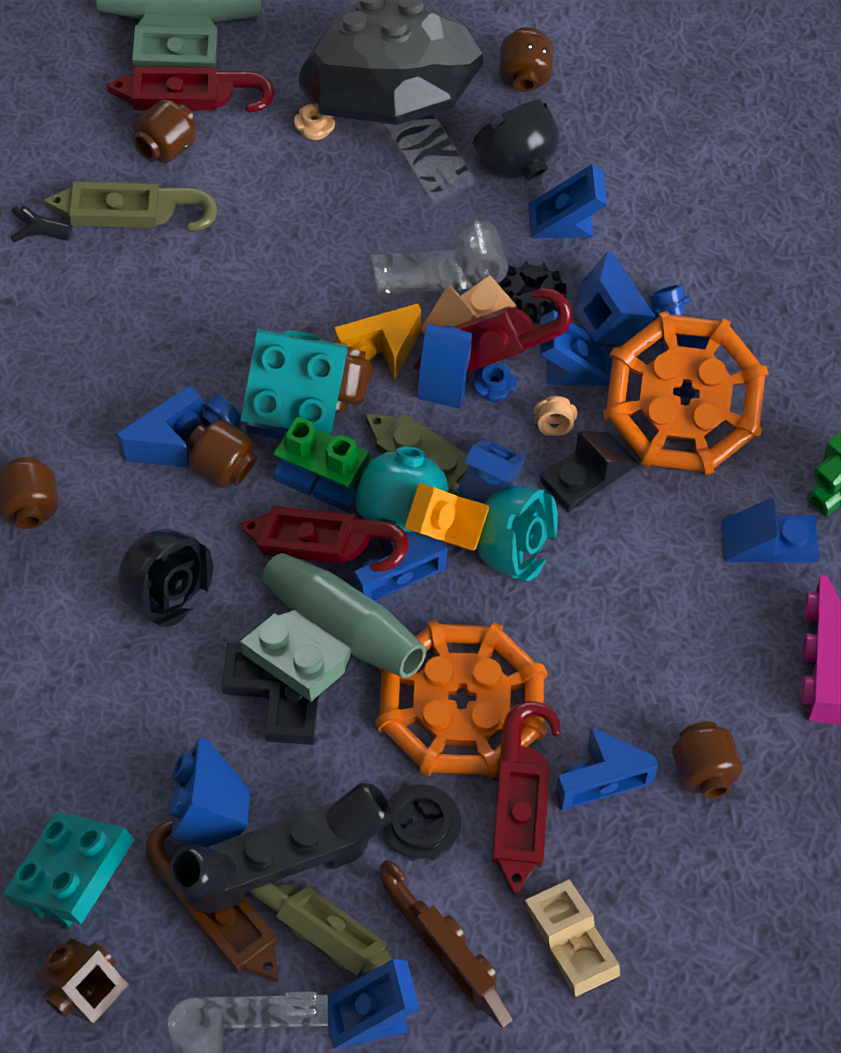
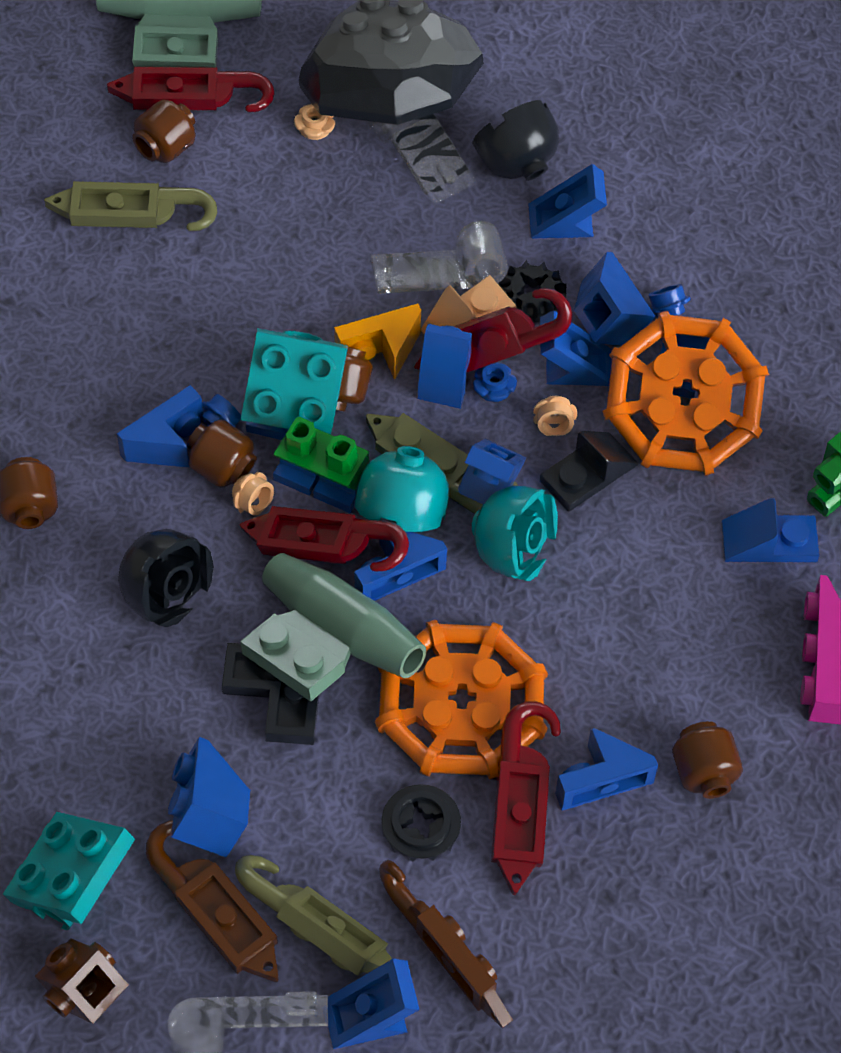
black bar [11,205,73,242] -> none
black plate [169,782,392,913] -> none
light orange slope [405,483,489,551] -> none
reddish brown head [499,27,554,92] -> none
tan slope [525,879,620,997] -> none
none -> light nougat plate [232,472,274,516]

